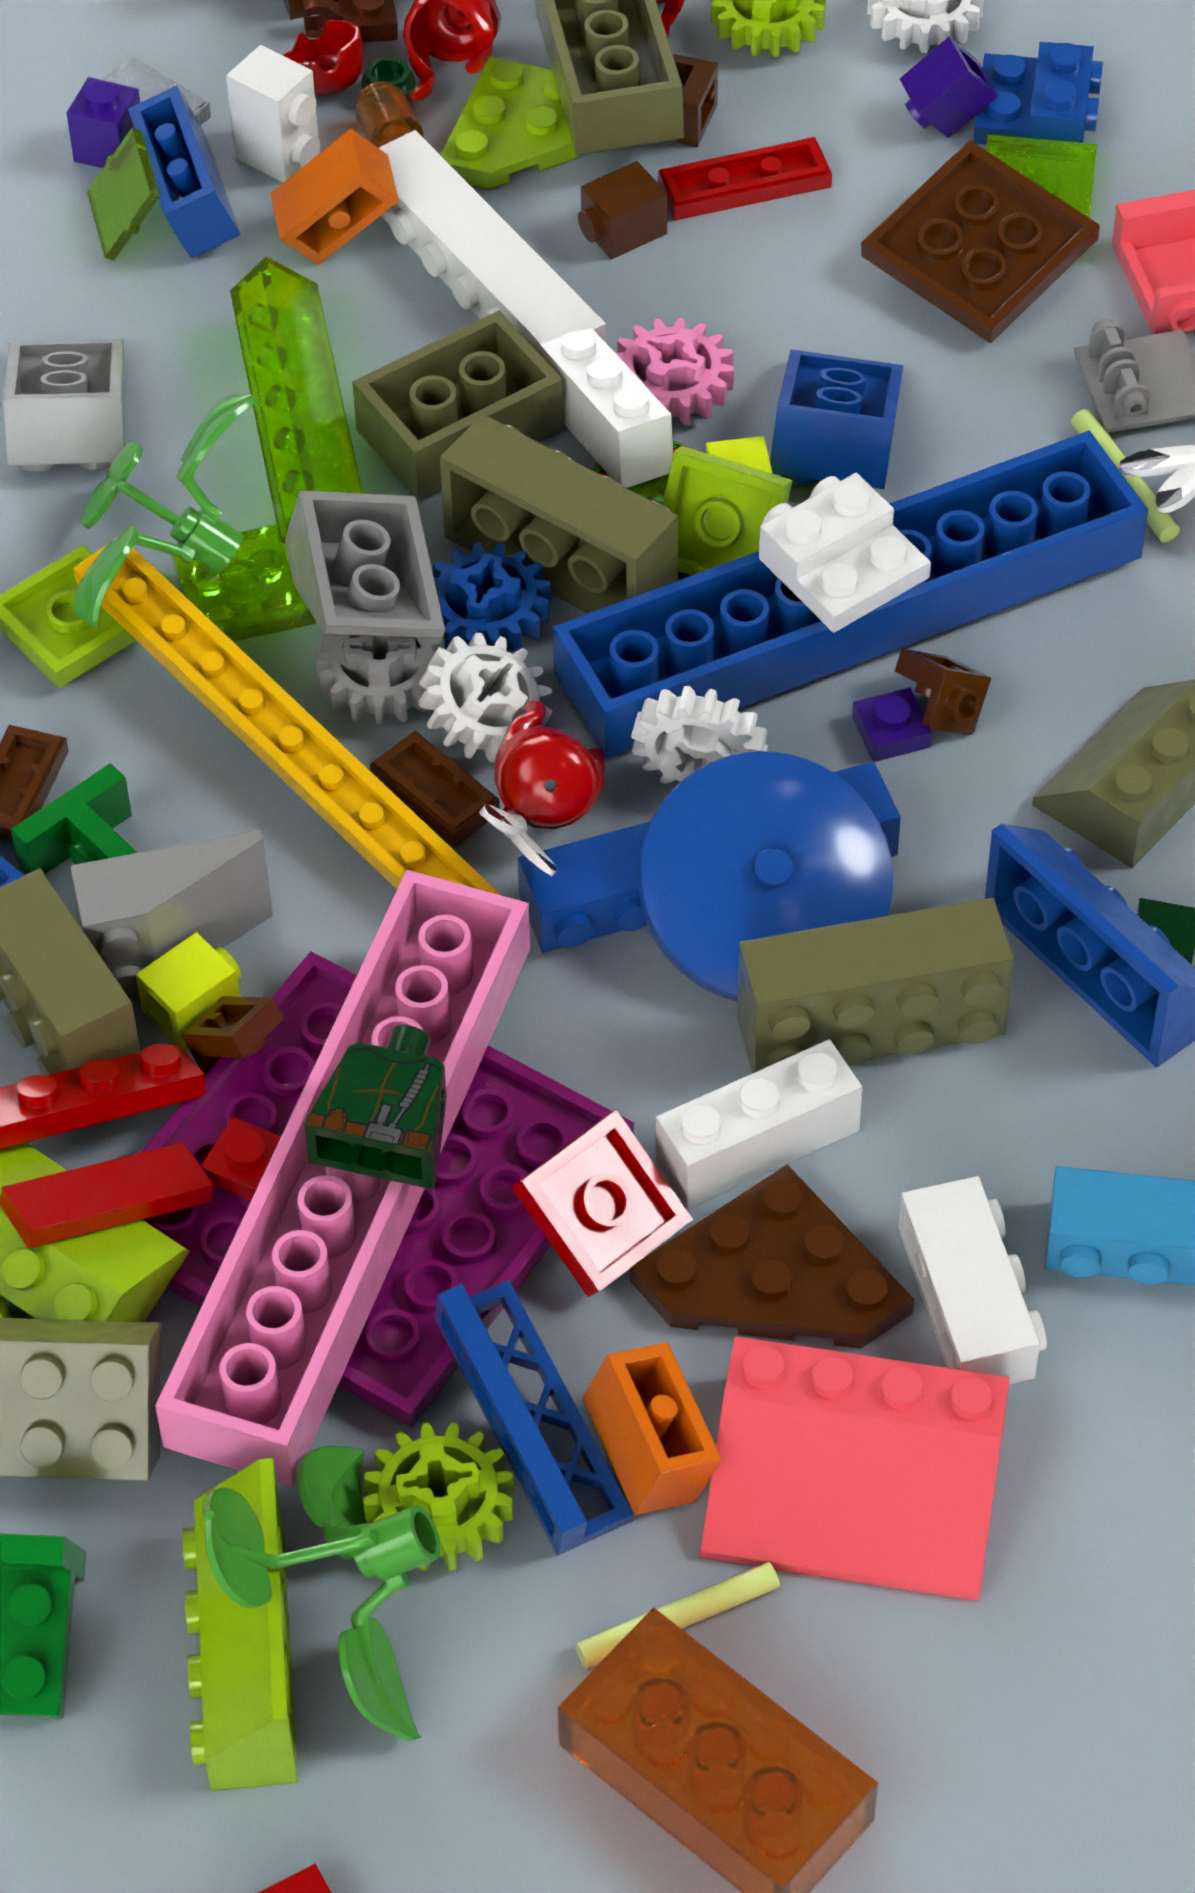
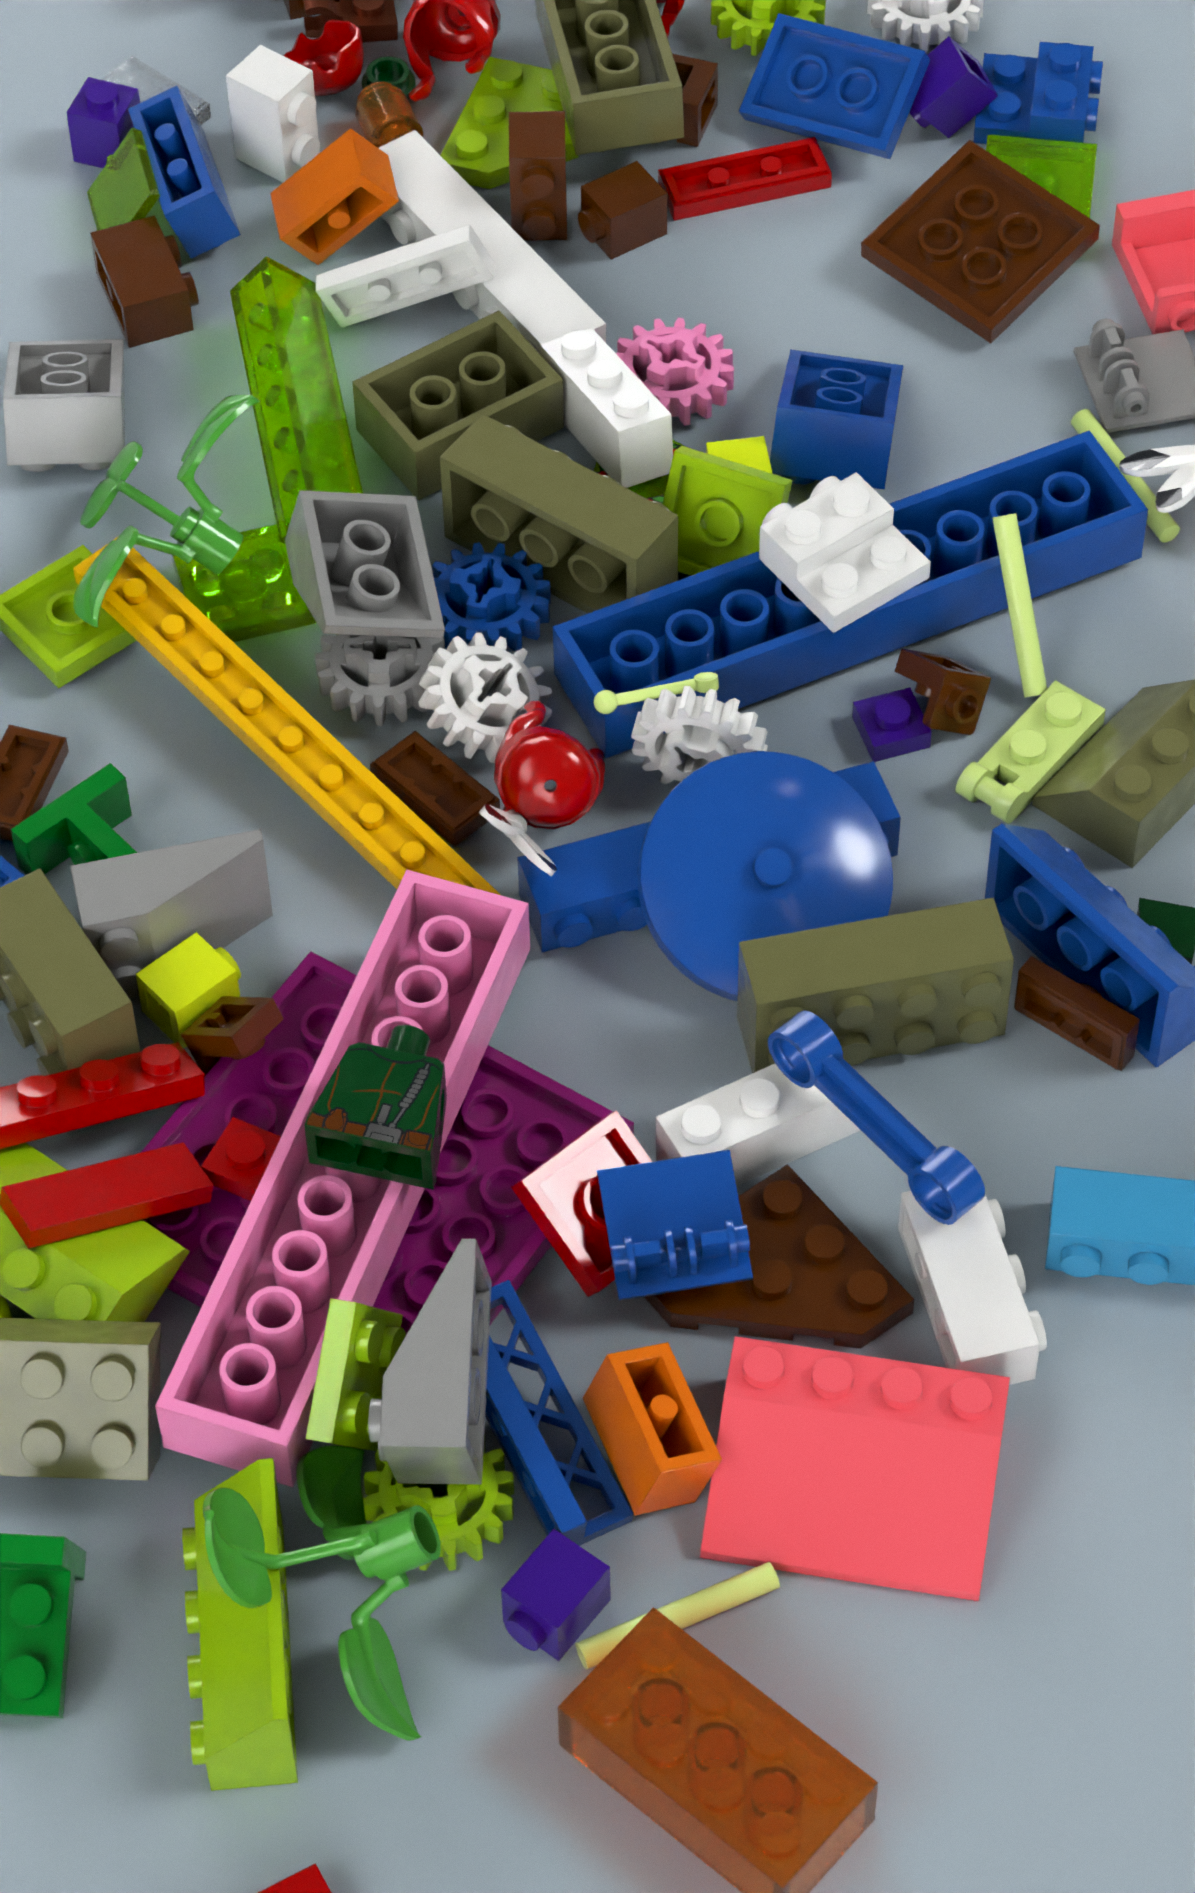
none -> reddish brown brick [90,215,199,348]
none -> lime plate [305,1298,406,1451]
none -> white plate [315,224,494,328]
none -> light grey slope [368,1239,492,1485]
none -> dark purple brick [501,1529,611,1661]
none -> reddish brown brick [509,111,567,241]
none -> yellowish green hinge [593,672,719,714]
none -> blue hinge [597,1150,753,1301]
none -> blue plate [738,13,930,159]
none -> blue piece [768,1010,985,1225]
none -> yellowish green plate [955,680,1106,824]
none -> yellowish green bar [992,513,1047,698]
none -> reddish brown plate [1014,956,1140,1071]

